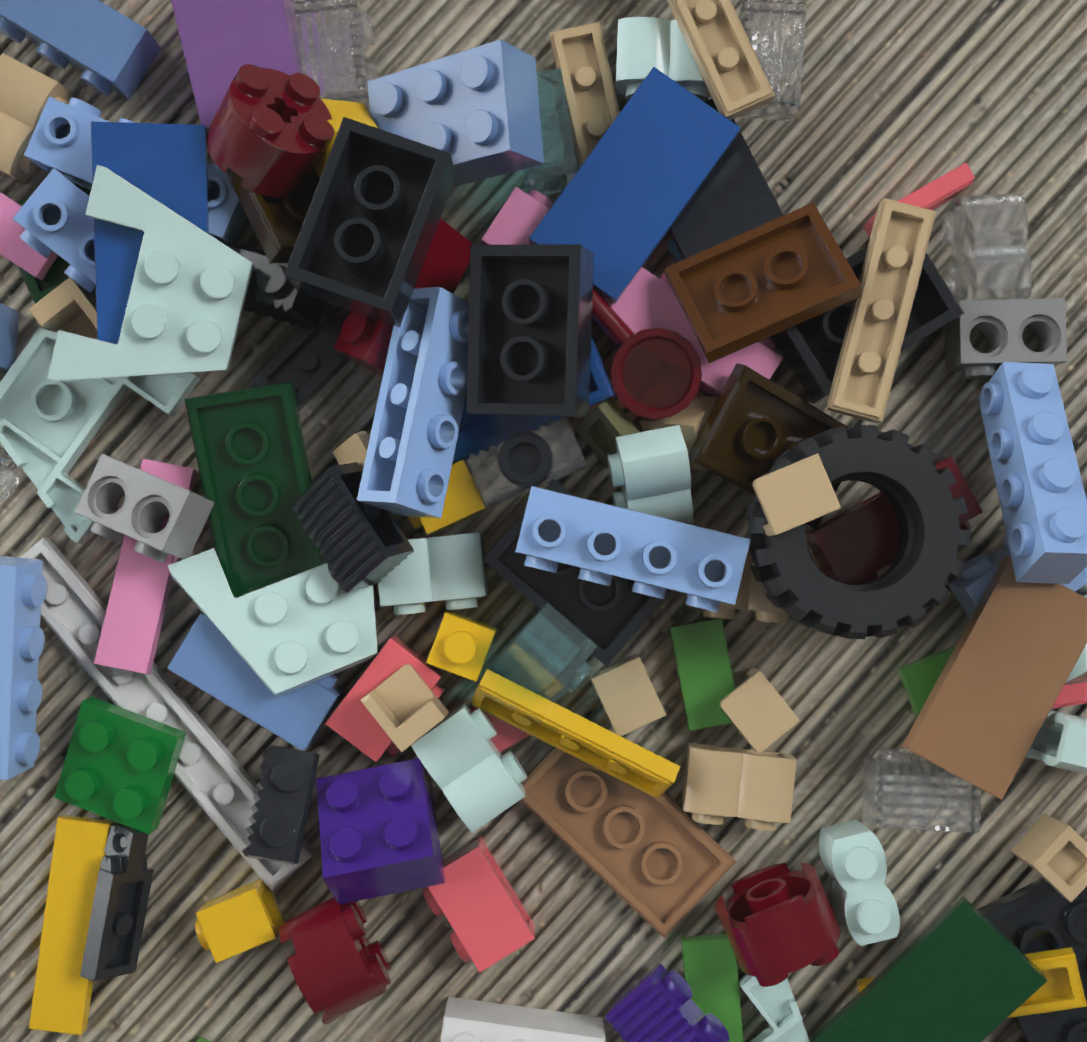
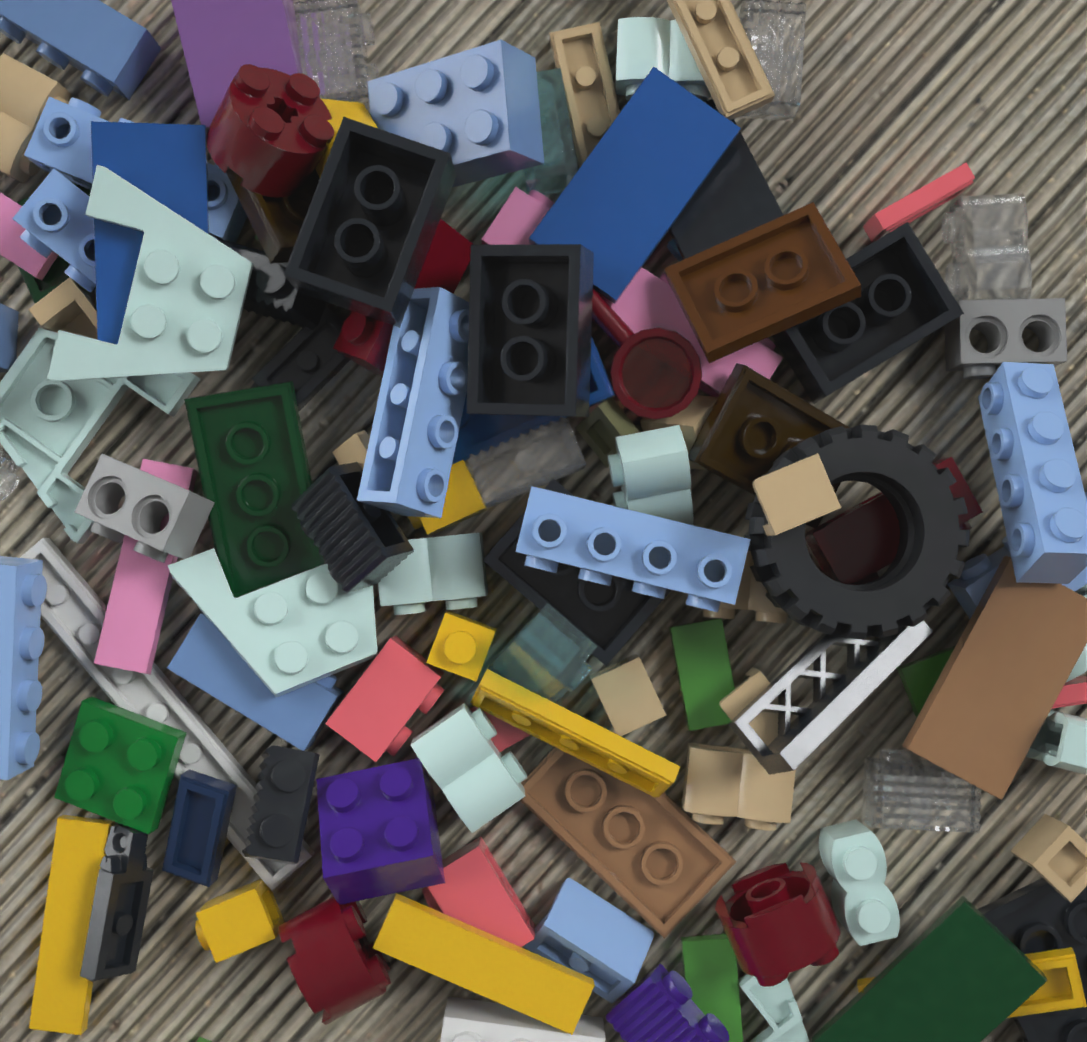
tan panel [361,664,449,753] -> none
black tile [498,432,554,488] -> none
tan tile [825,198,936,424] -> none
none -> dark blue tile [162,769,237,887]
none -> yellow tile [373,893,595,1035]
none -> light blue panel [524,878,654,1004]
none -> fence [728,621,933,775]

